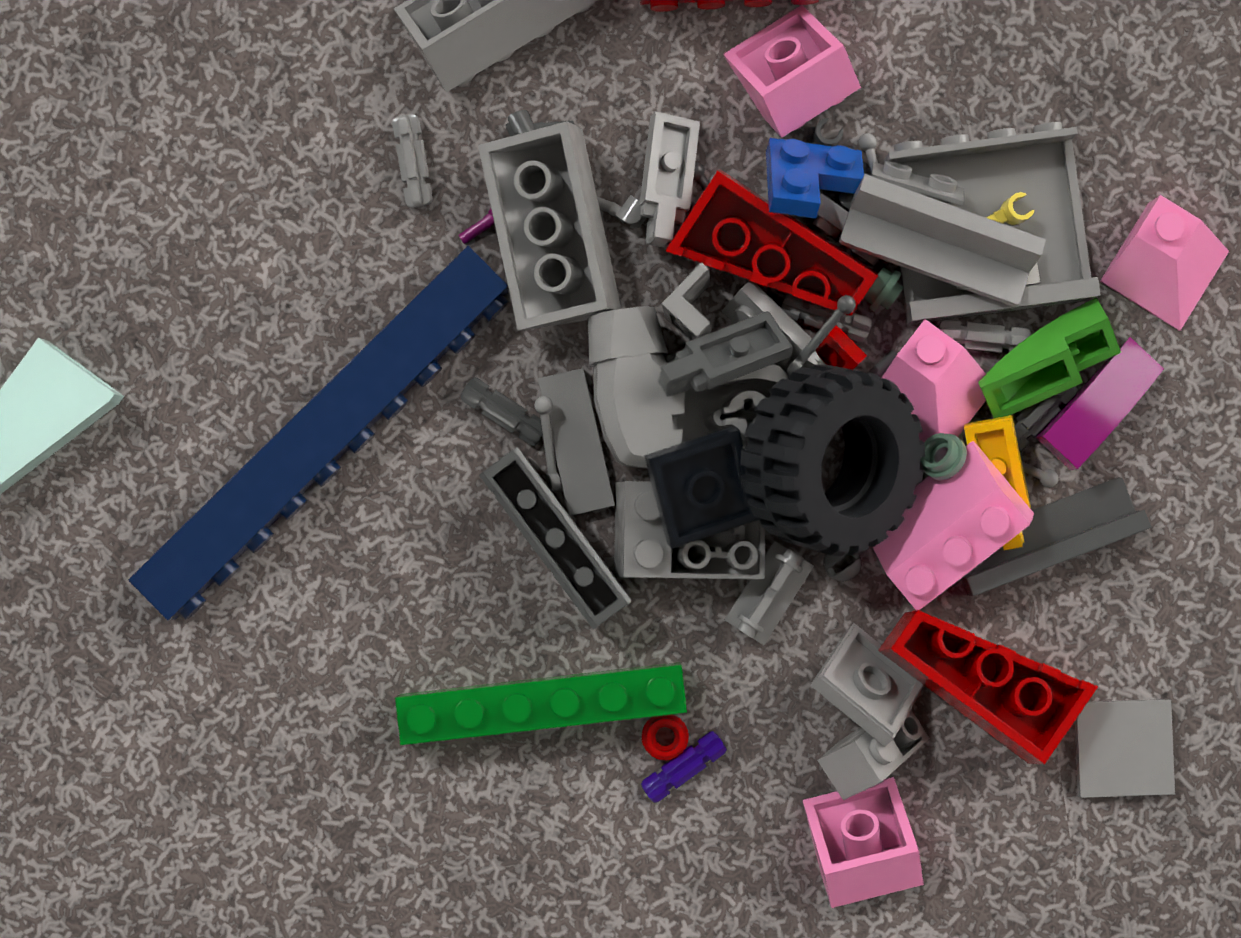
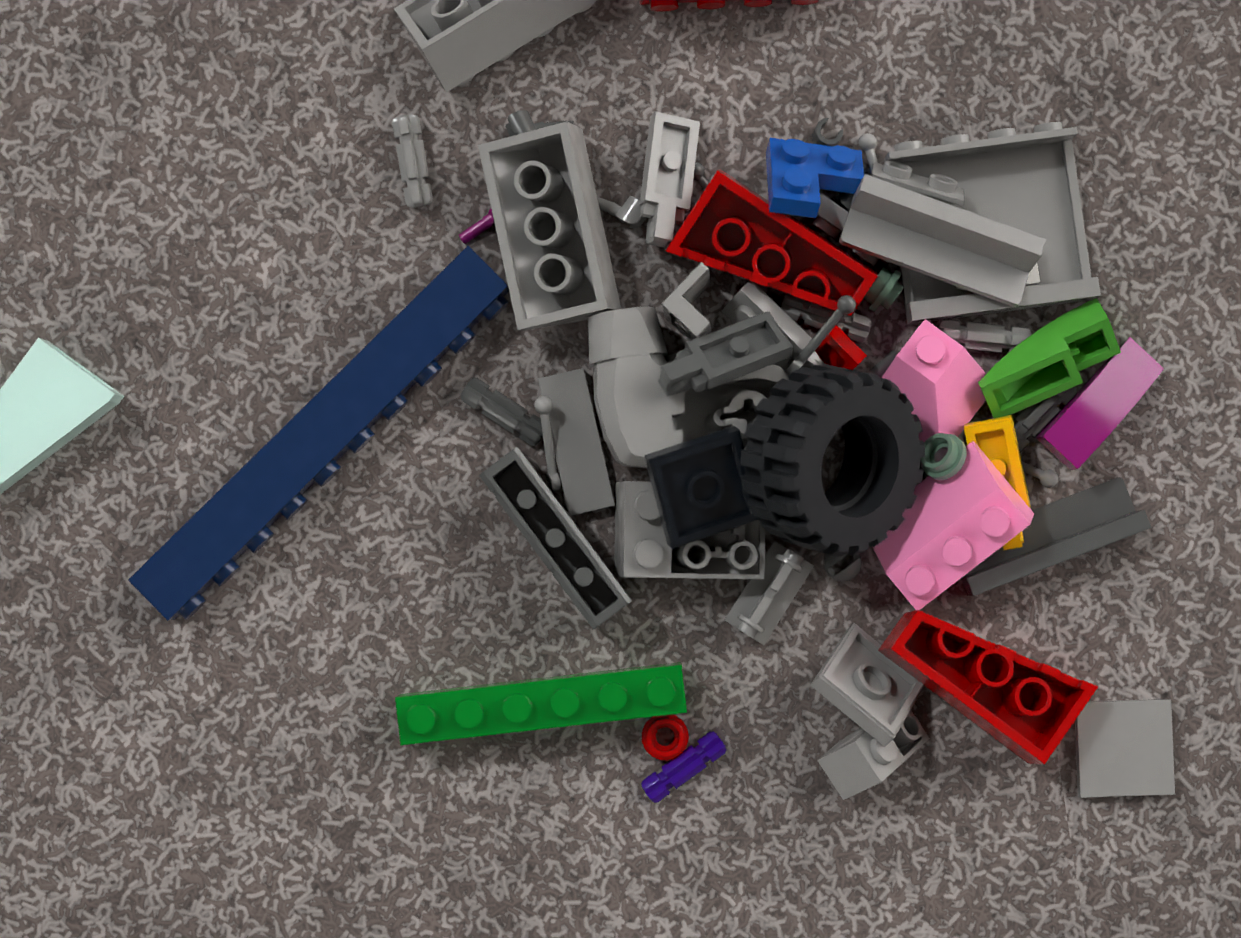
bright pink slope [723,5,861,138] -> none
bright pink slope [803,777,924,908] -> none
light yellow hand [986,192,1034,225] -> none
bright pink slope [1100,195,1229,331] -> none

